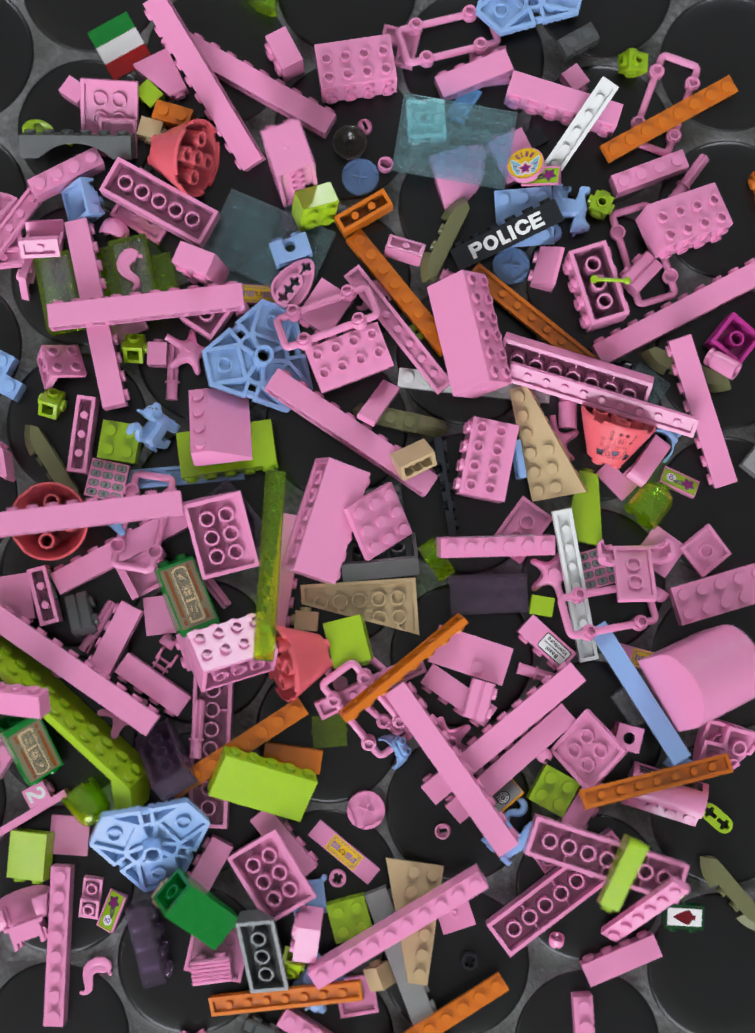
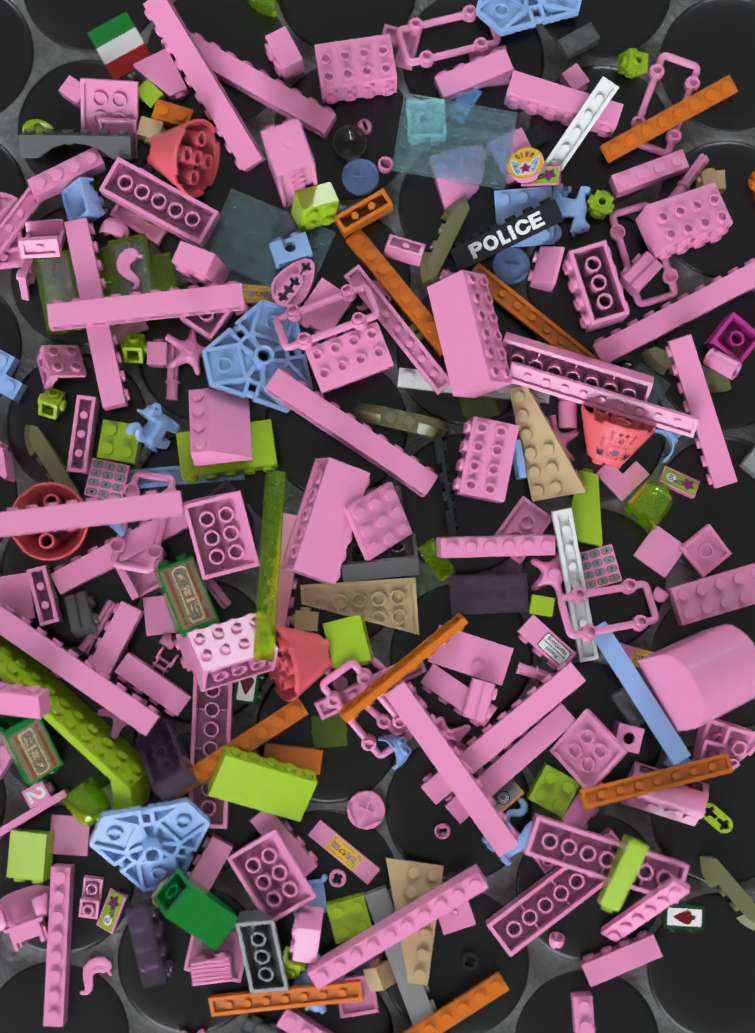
bright pink axle [189,699,205,759] -> none
bright pink tile [357,379,400,427] -> none
tan brick [390,438,437,481] -> none
bright pink hinge [536,747,552,764] -> none
lime hinge [590,275,631,284] -> none
bright pink piece [596,539,675,602] -> none
bright pink beam [625,434,671,488] -> none
none -> brick [233,673,265,705]
none -> clear neon green piece [458,397,500,421]
none -> tan brick [696,168,726,194]

